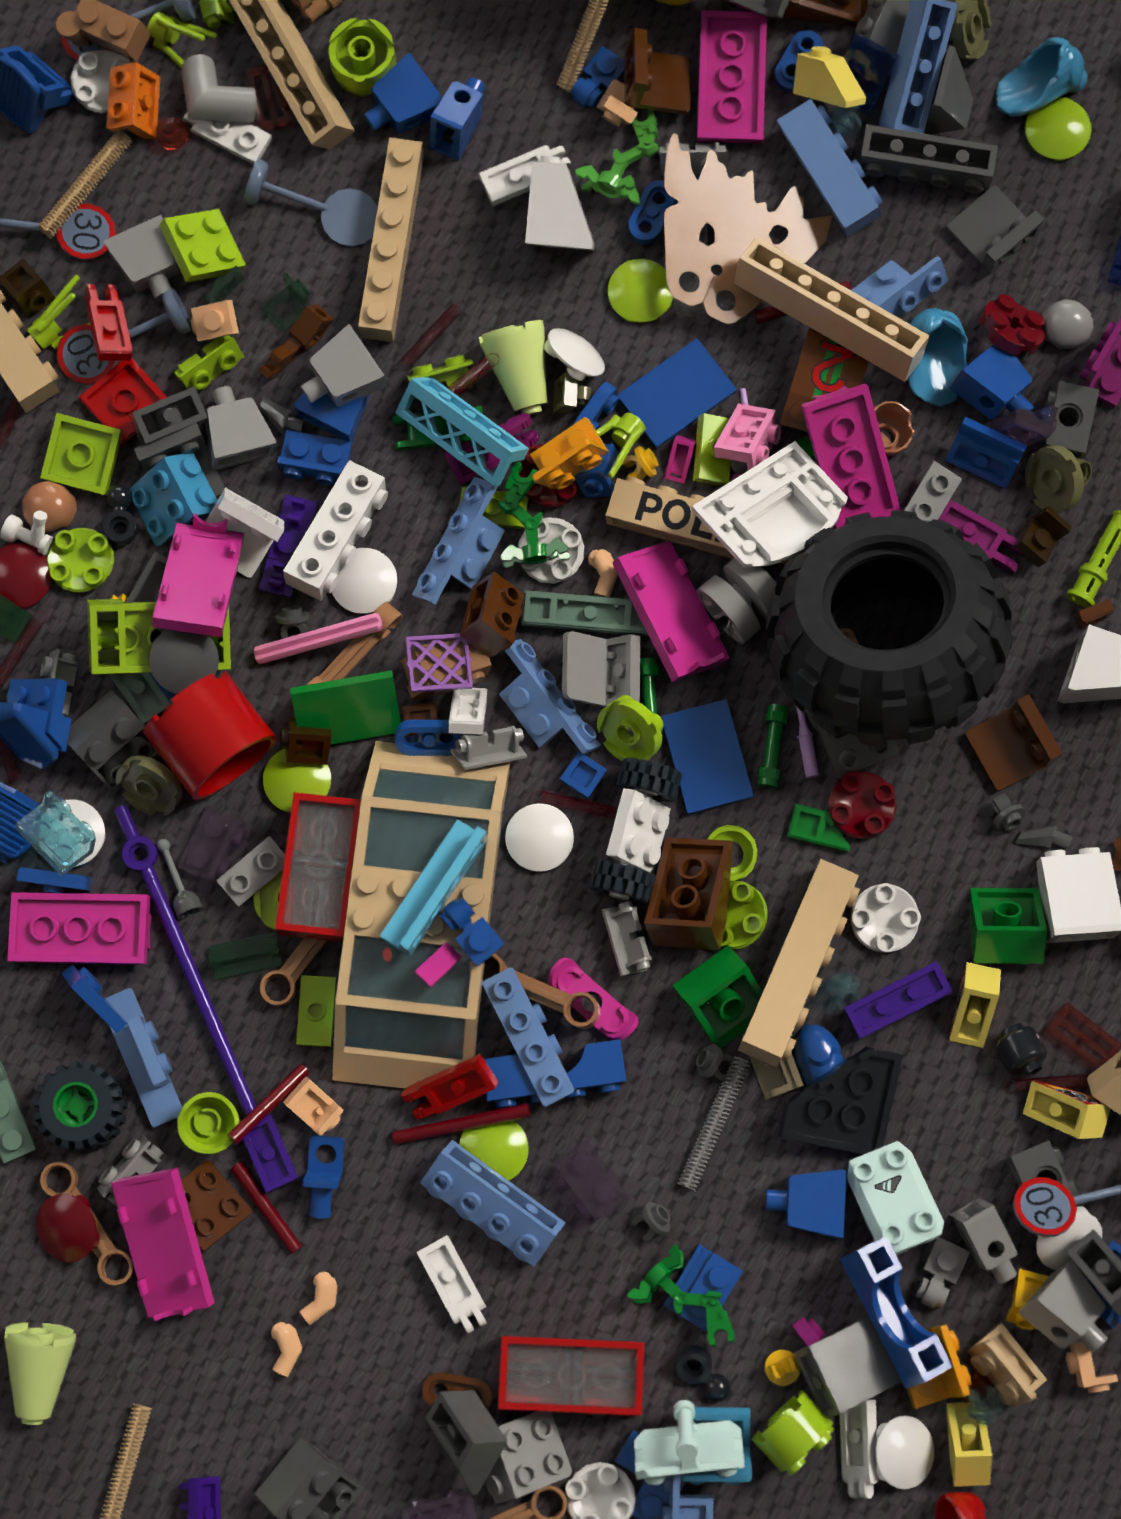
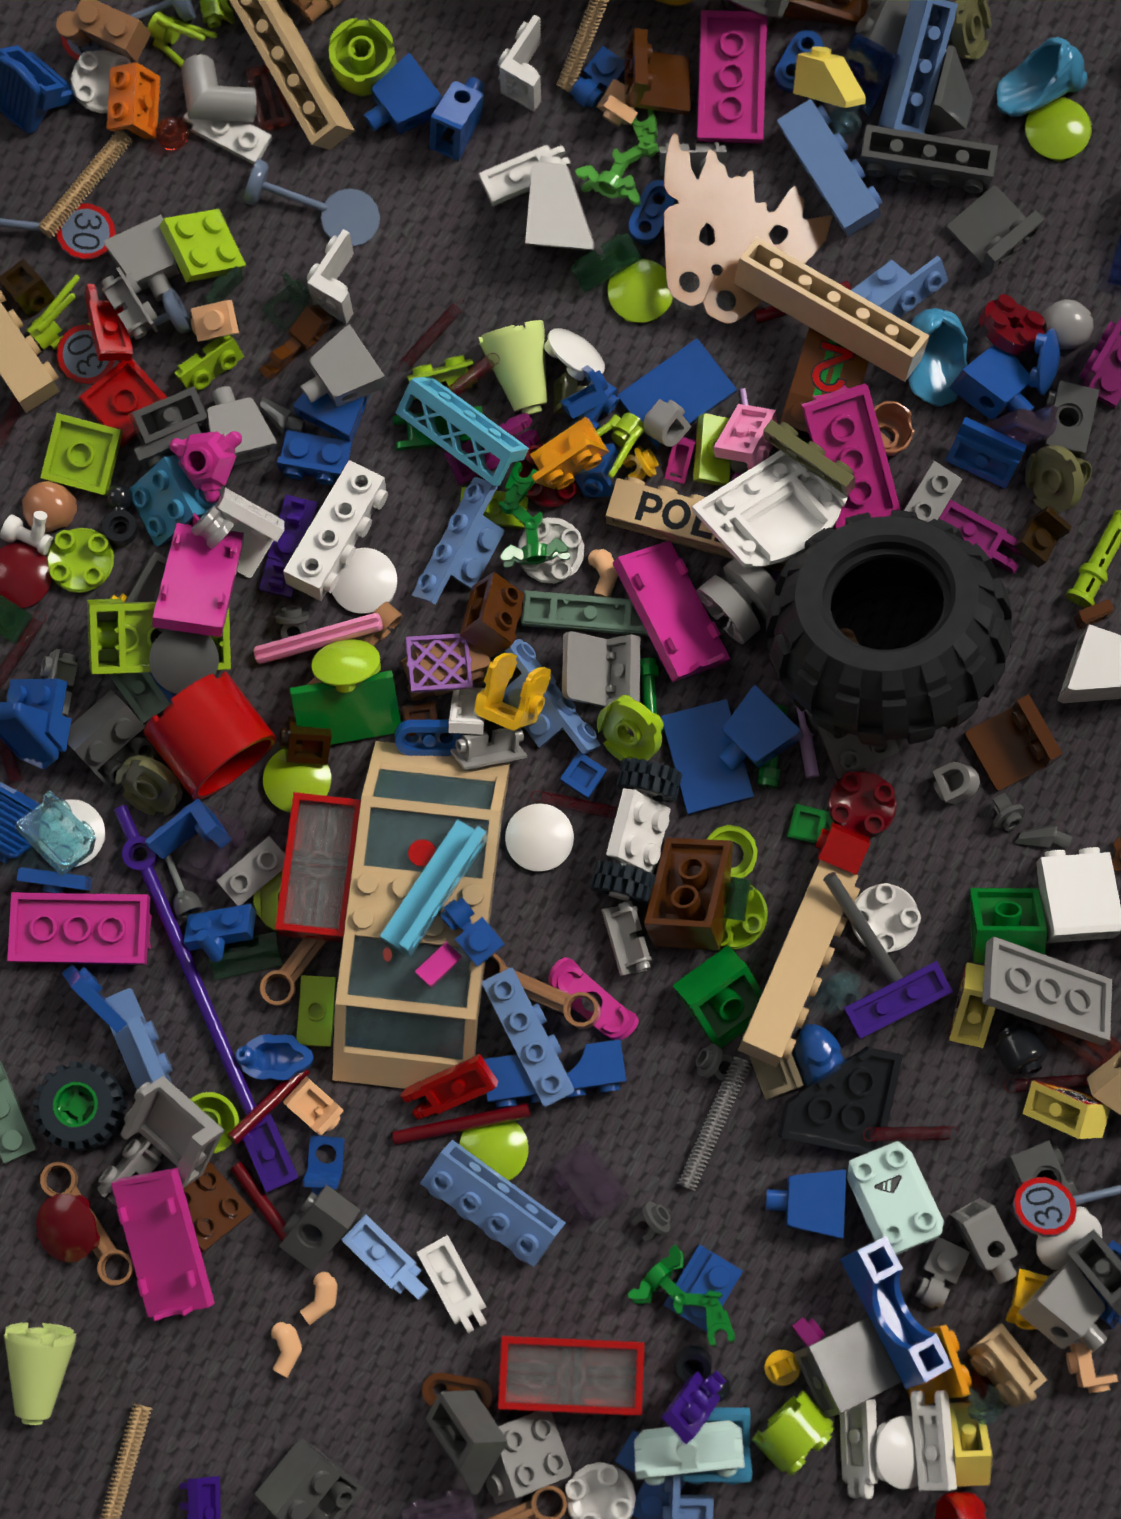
tan brick [358,137,424,342] -> none
none -> light grey hinge [102,267,158,339]
none -> light grey panel [120,1076,224,1188]
none -> blue bracket [145,798,232,859]
none -> dark pink rock [169,431,242,504]
none -> blue plate [184,904,256,962]
none -> light grey wheel [191,506,234,549]
none -> blue arm [235,1034,314,1081]
none -> dark grey brick [279,1184,360,1272]
none -> white bracket [307,229,354,324]
none -> lime dish [312,639,381,693]
none -> light blue hinge [342,1214,429,1300]
none -> red sticker [408,839,436,867]
none -> yellow piece [474,653,551,730]
none -> white bracket [498,15,541,111]
none -> blue bracket [560,365,608,419]
none -> clear green hinge [570,232,642,293]
none -> light grey plate [644,399,691,447]
none -> dark purple plate [662,1370,726,1445]
none -> blue torso [718,685,803,770]
none -> clear green pin [723,877,753,921]
none -> olive plate [763,419,855,497]
none -> red brick [815,822,870,875]
none -> dark grey bar [823,872,903,984]
none -> dark red piece [863,1126,958,1141]
none -> white hinge [911,1390,957,1490]
none -> light grey plate [933,762,980,805]
none -> light grey plate [982,936,1112,1046]
none -> blue dish [1029,328,1060,395]

